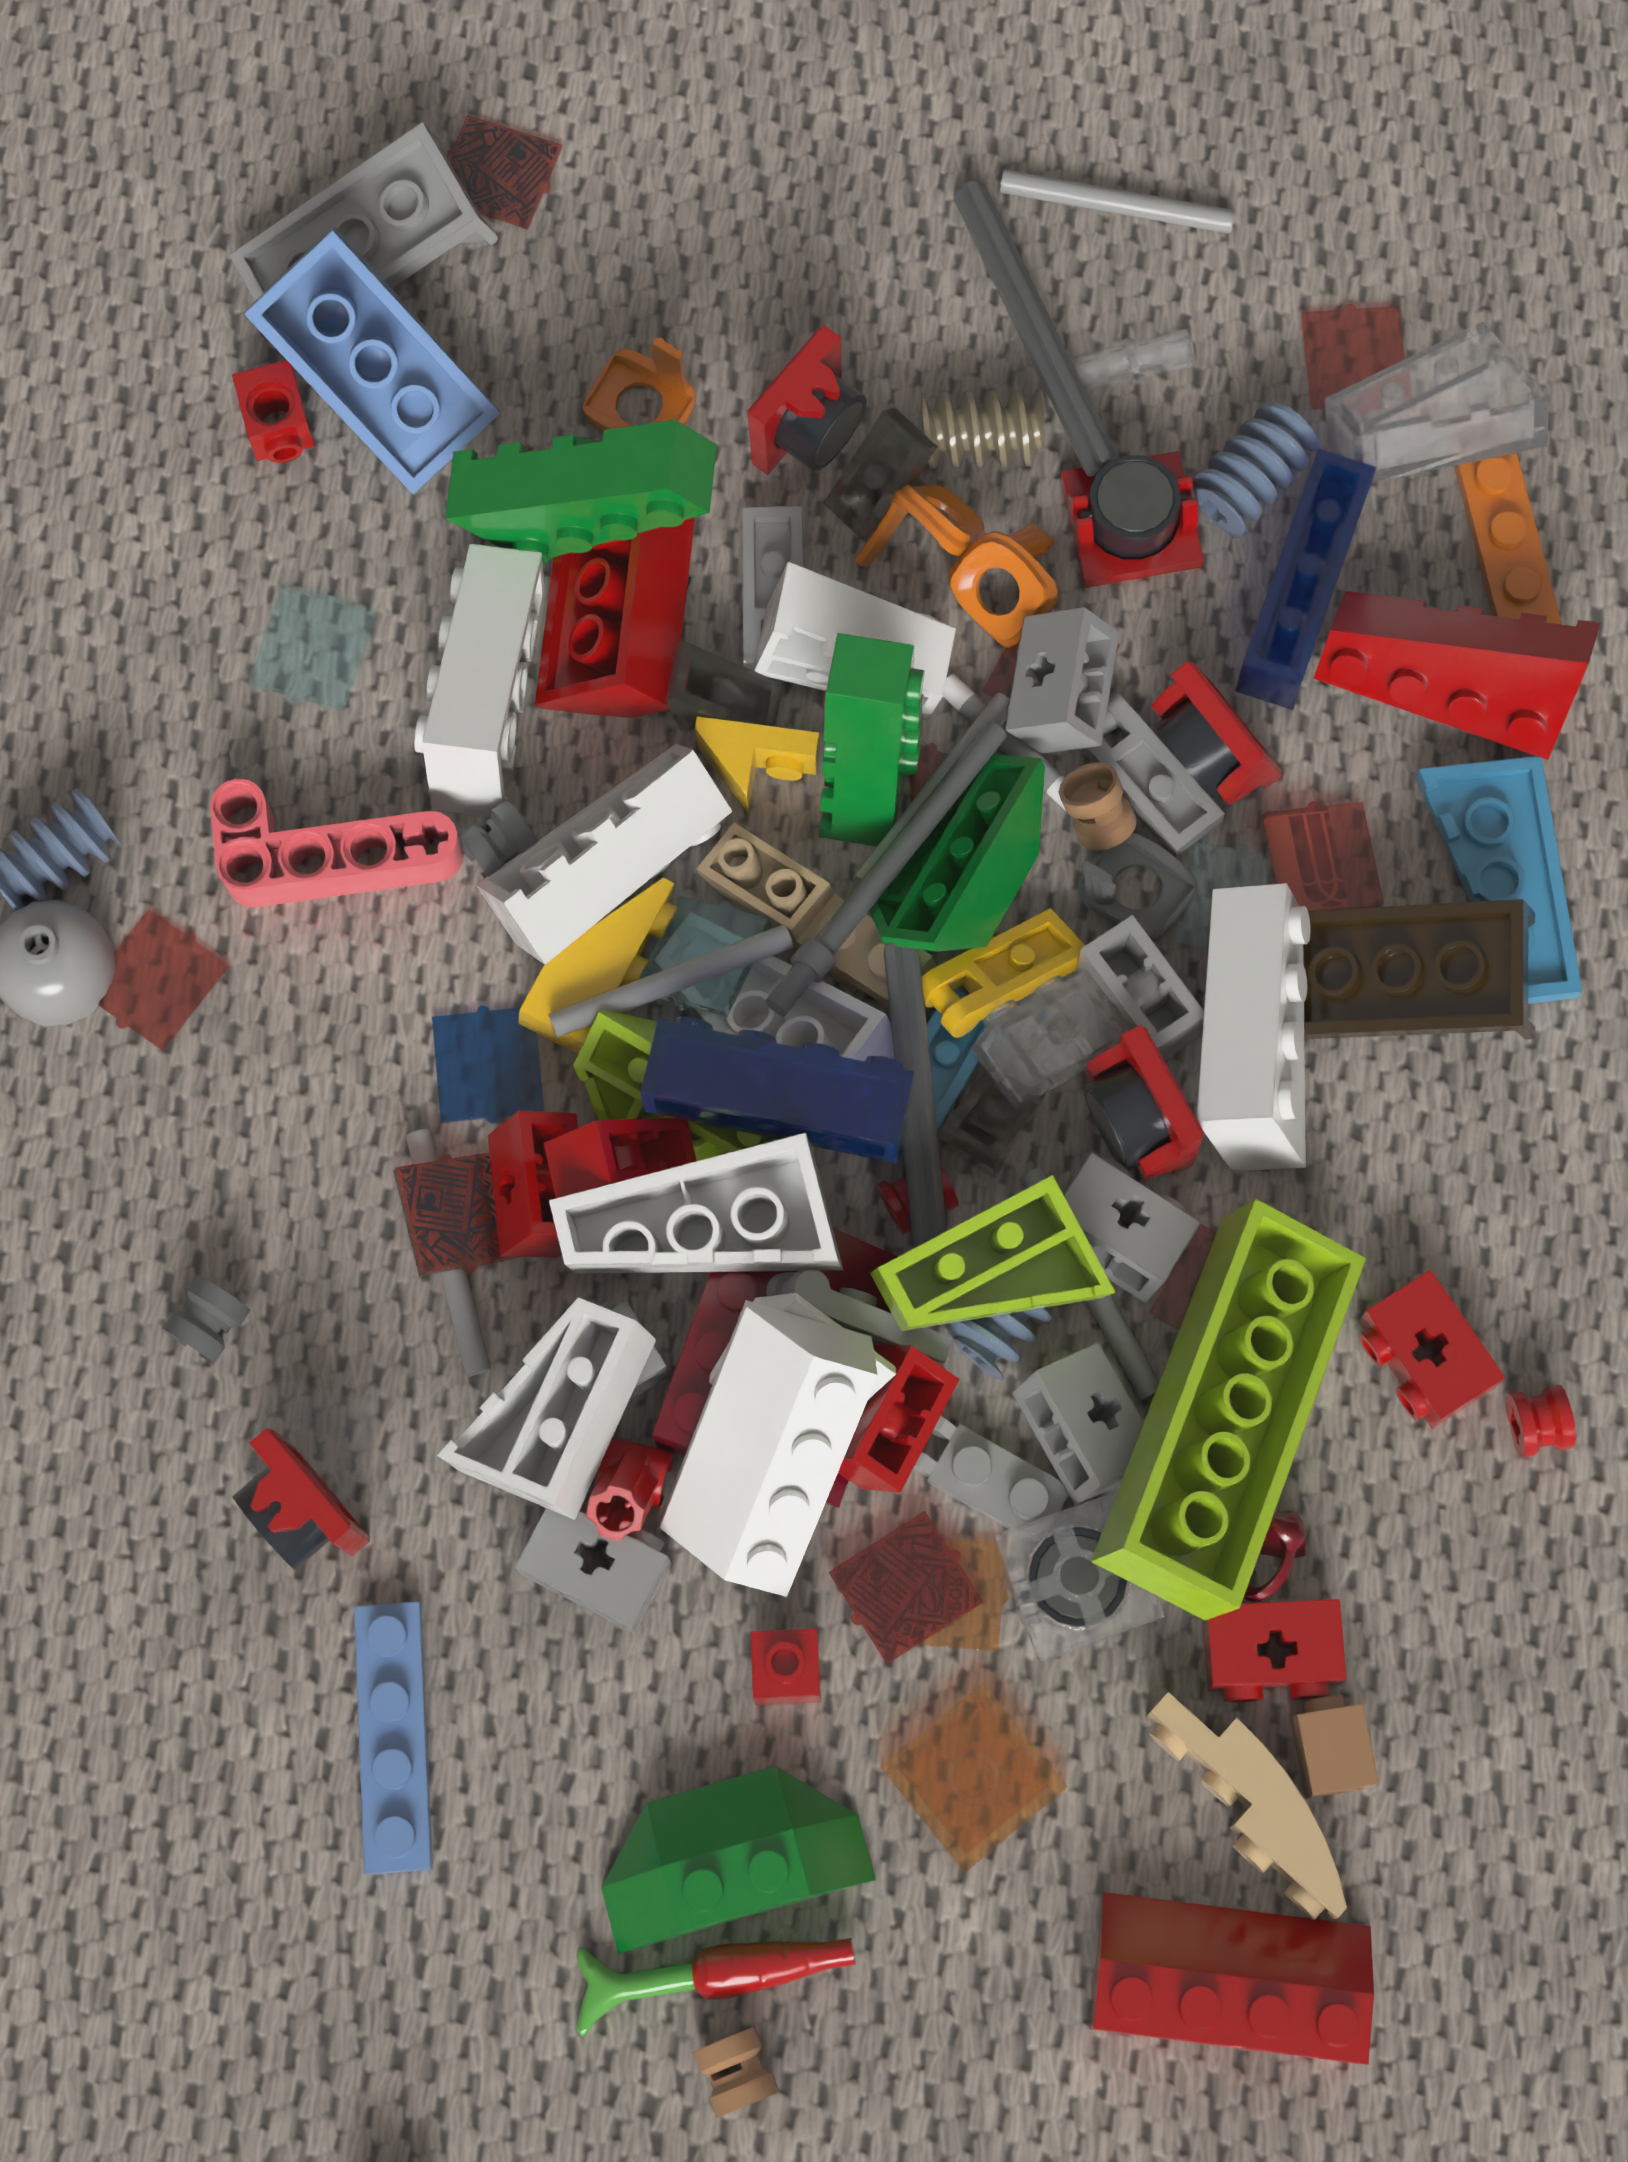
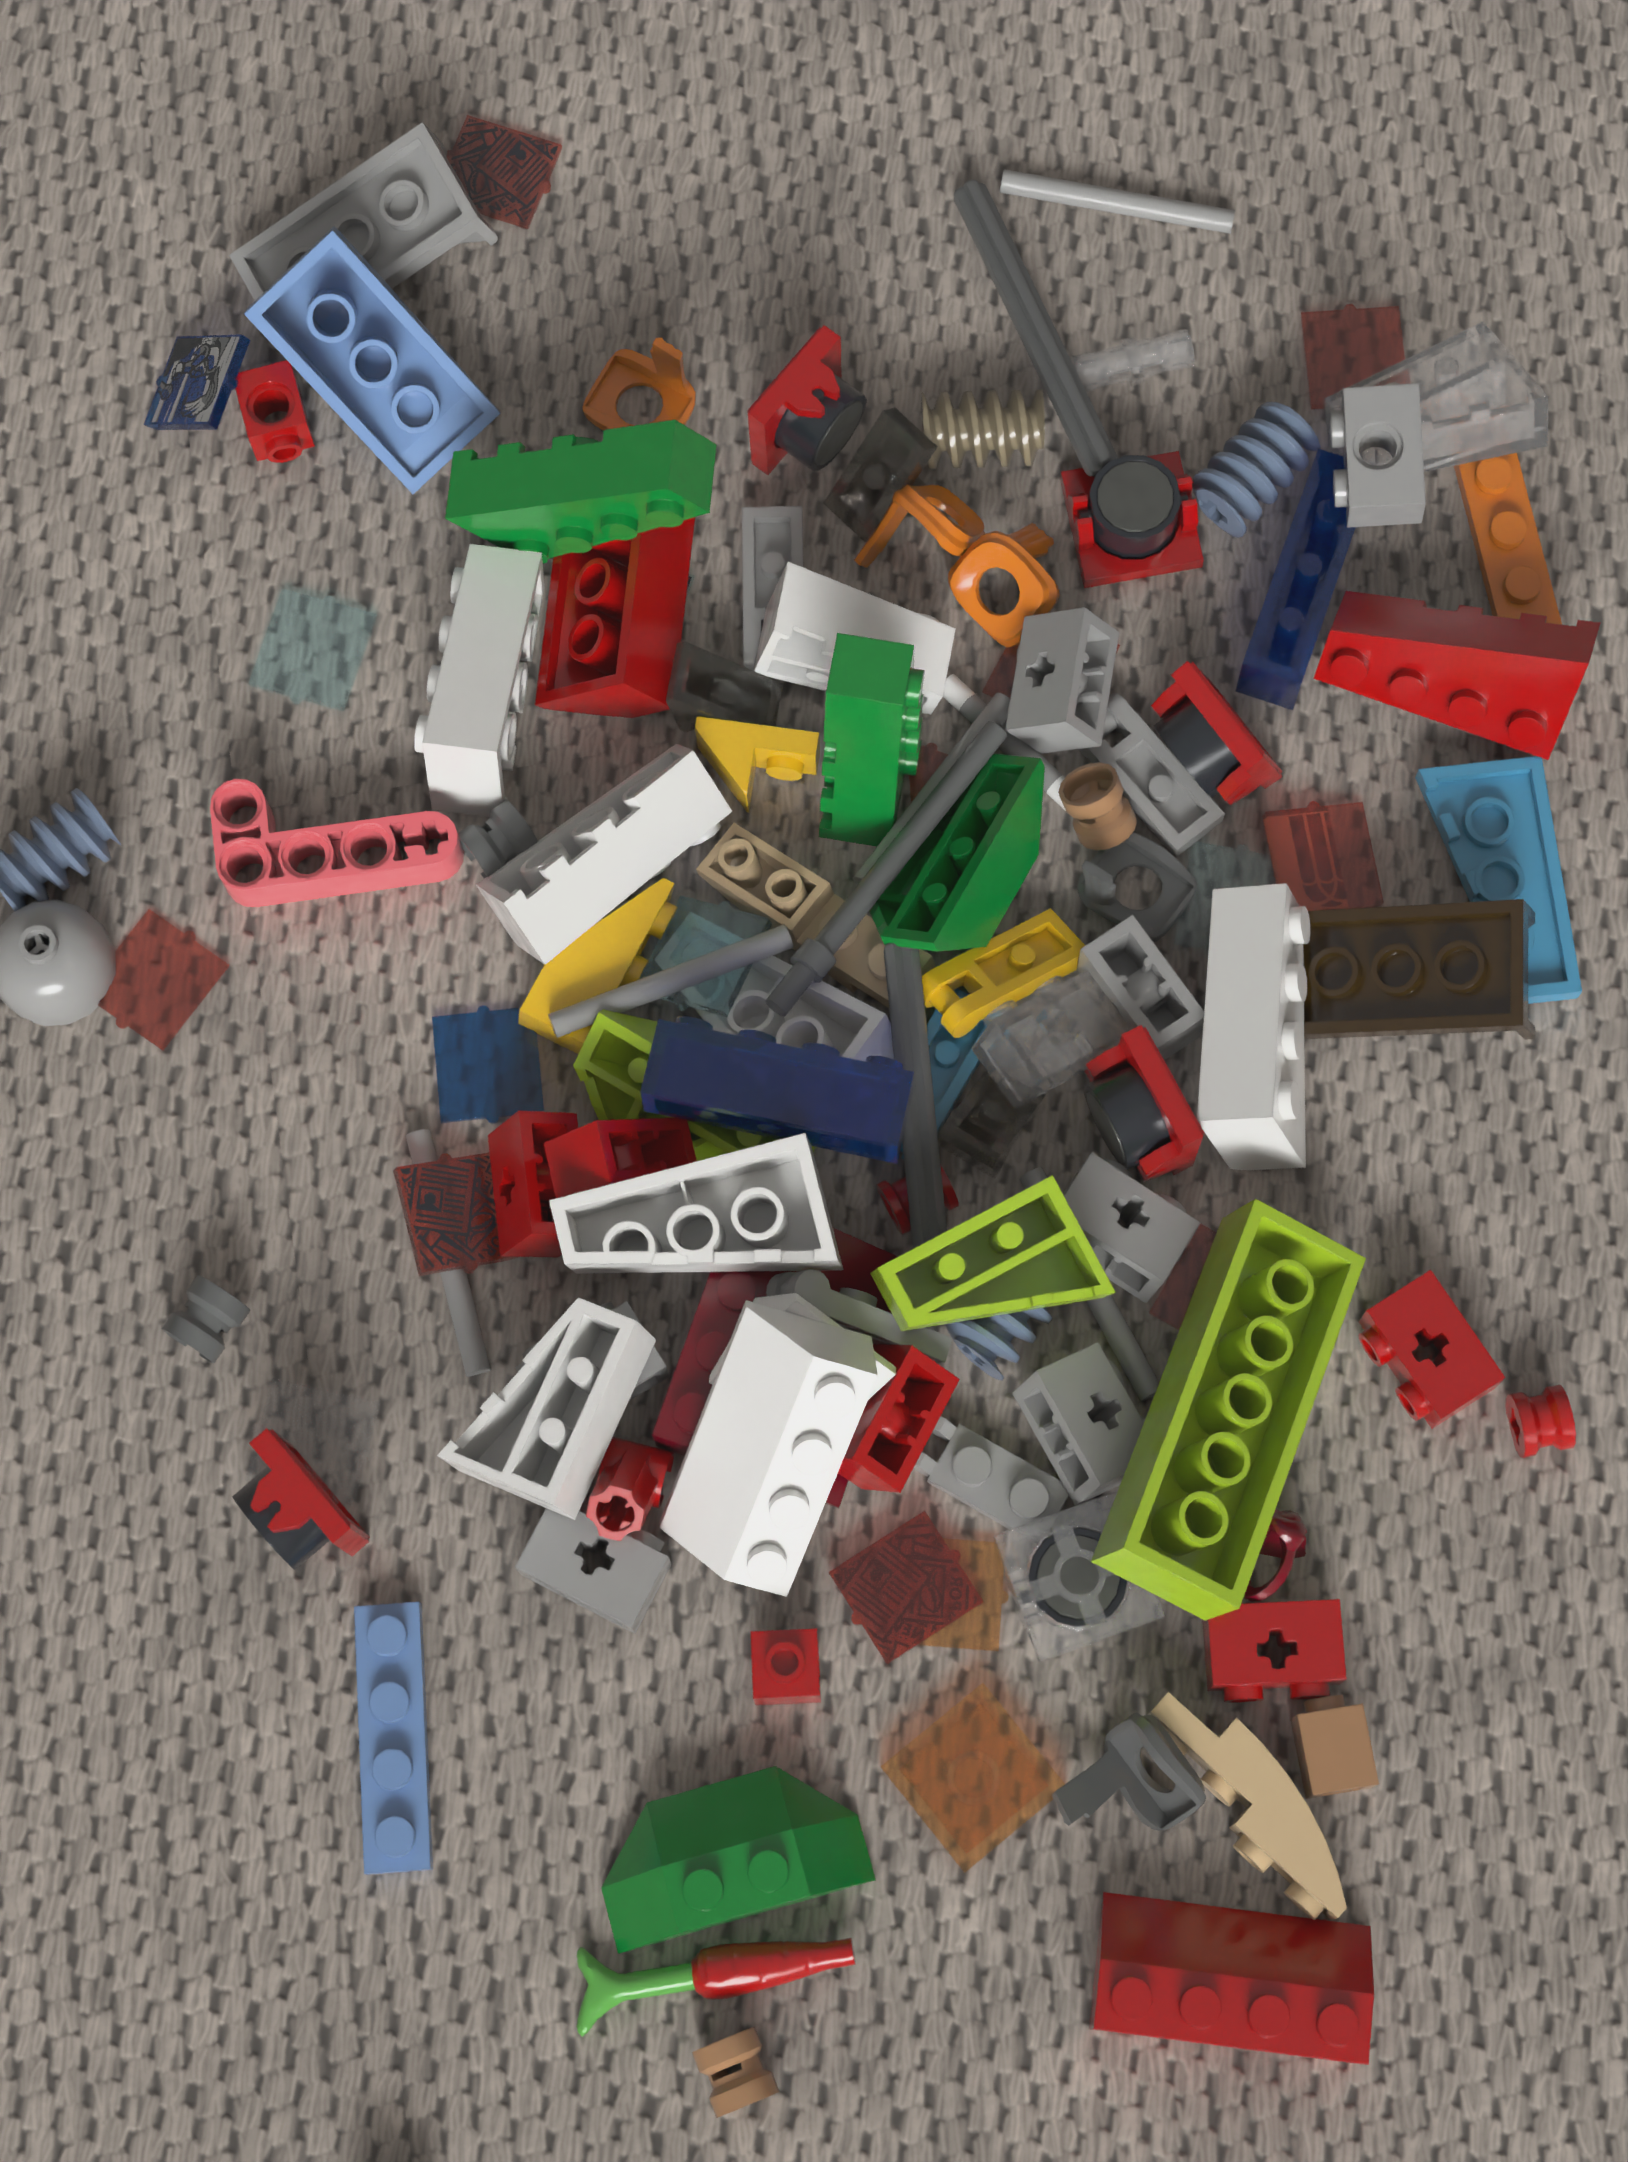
none -> piece [144,334,250,430]
none -> dark grey piece [1052,1712,1206,1830]
none -> light grey brick [1330,383,1426,528]

